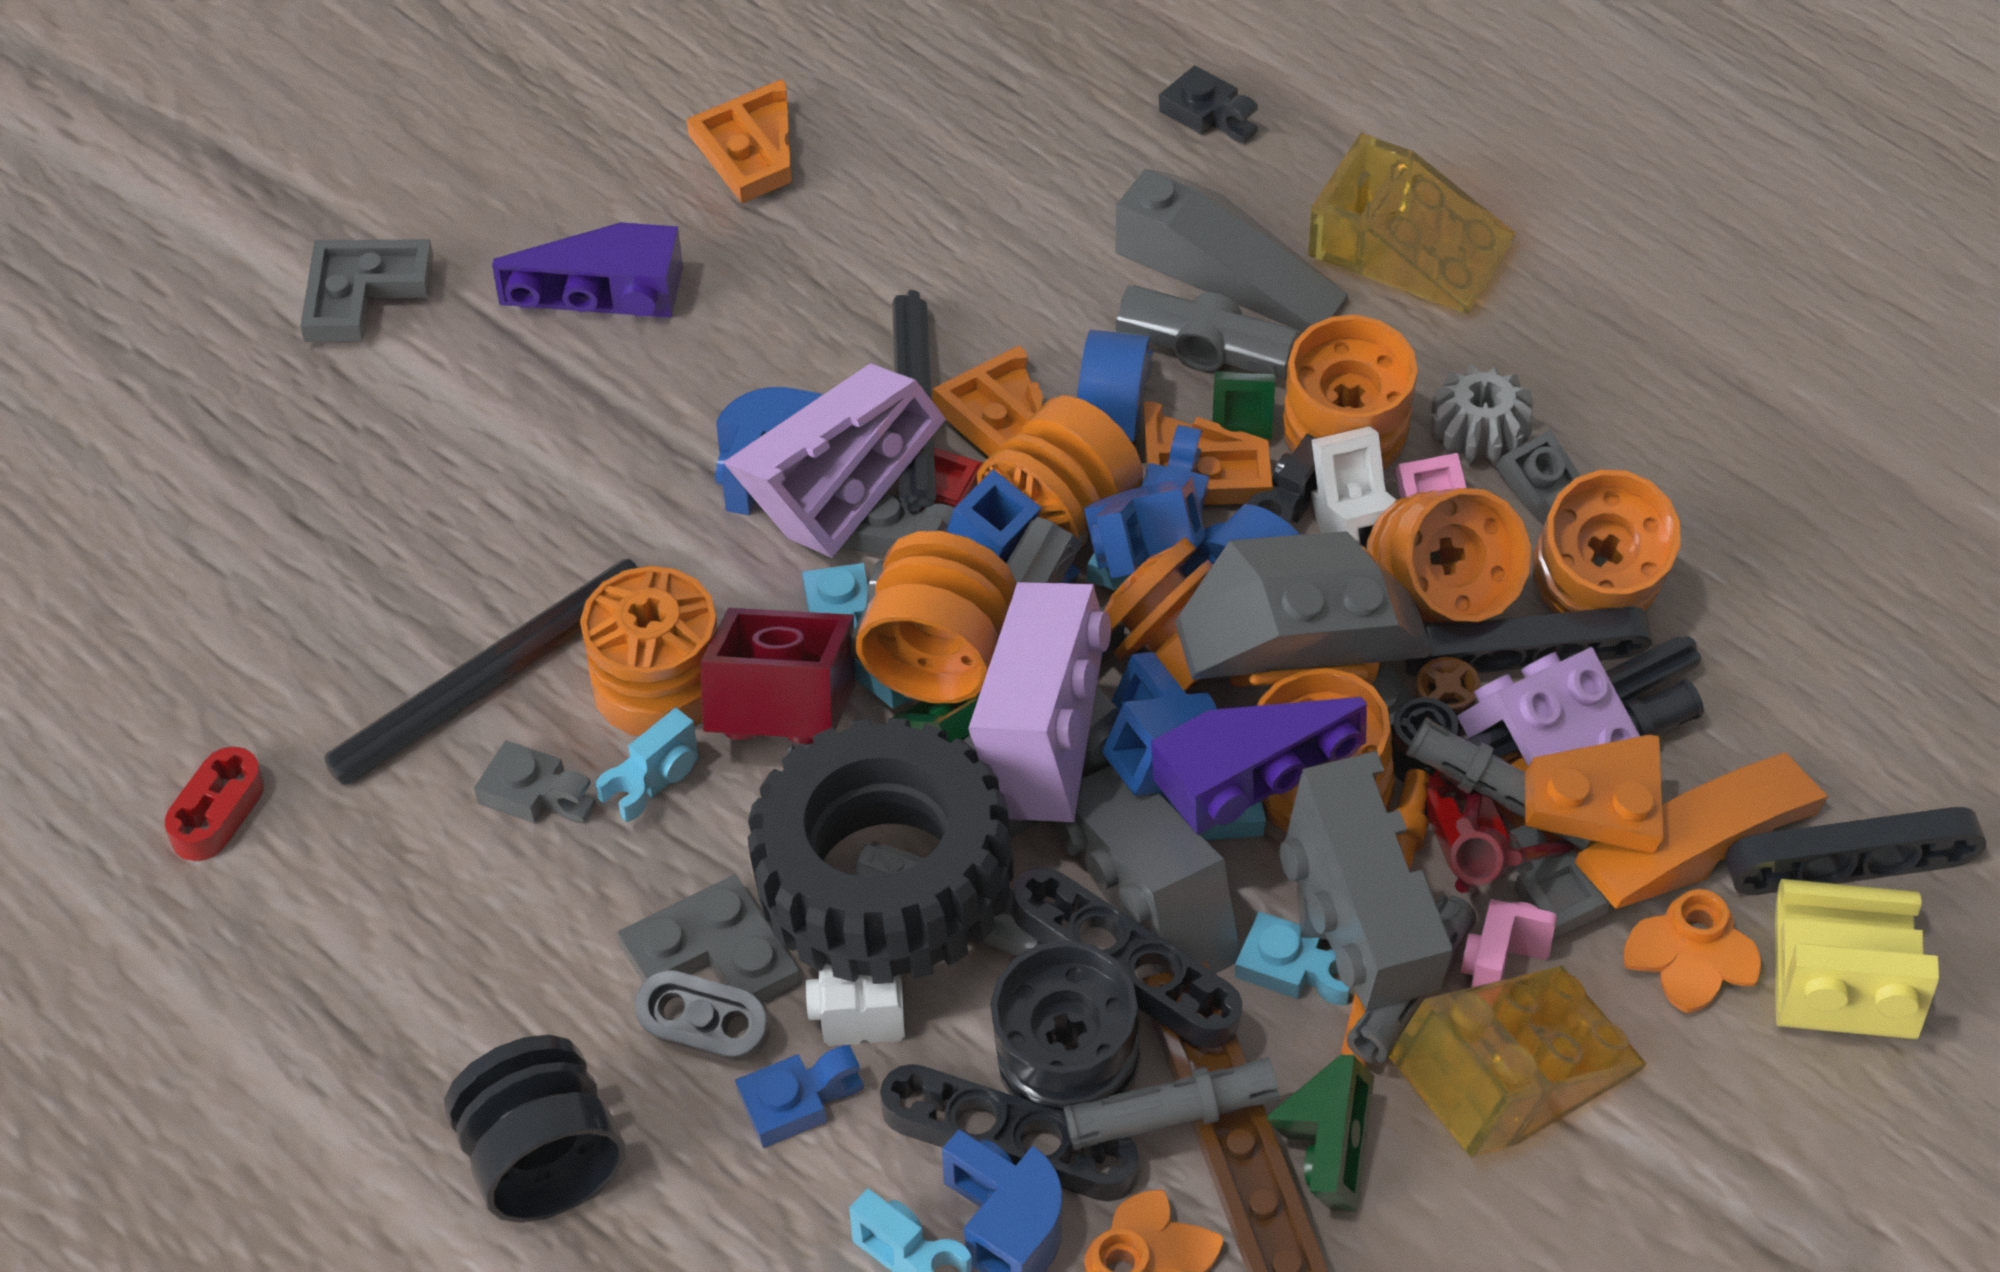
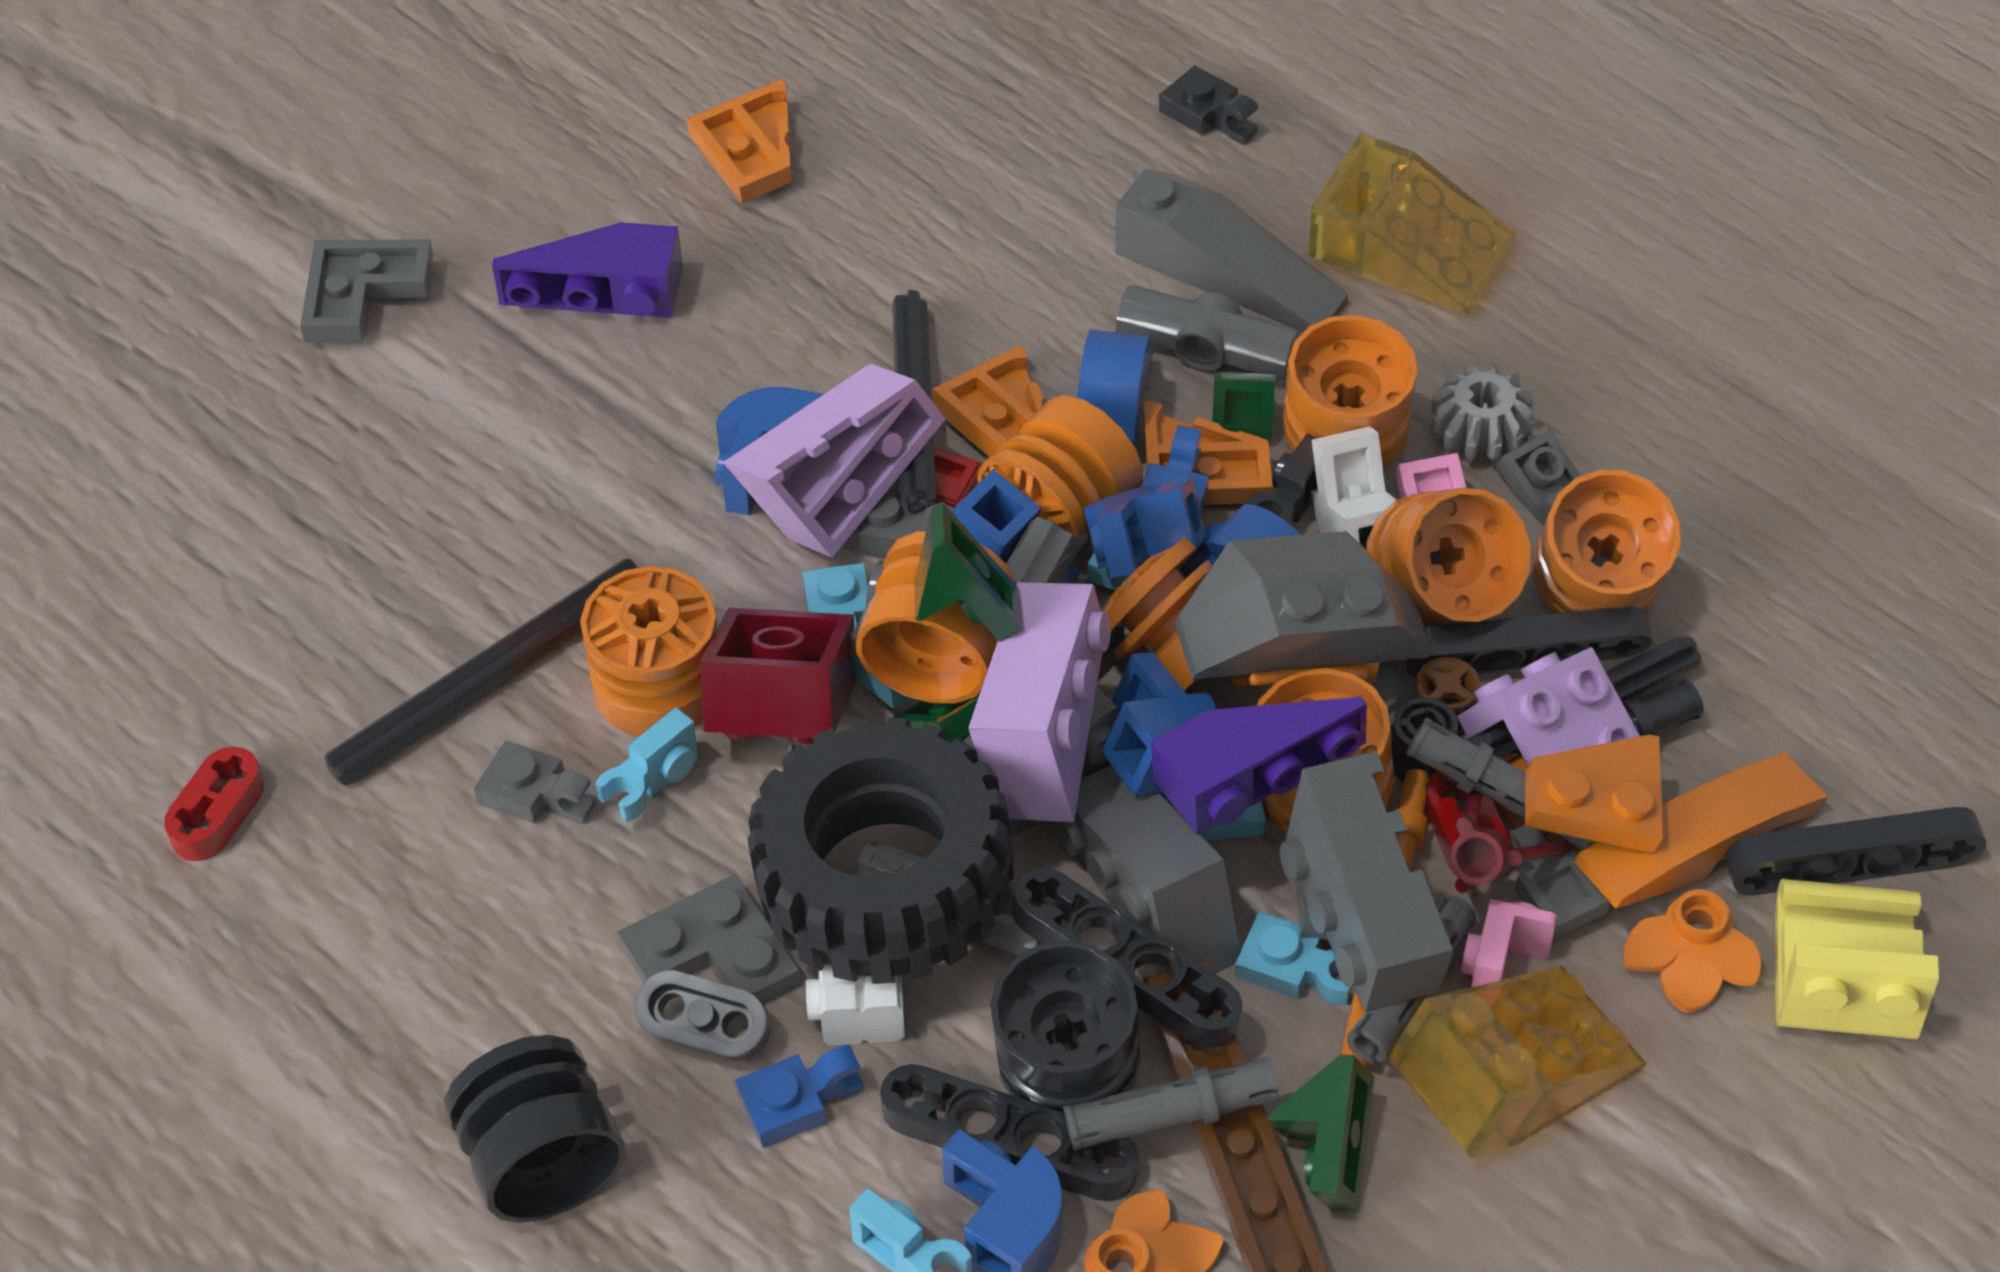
none -> dark green slope [915,502,1021,642]

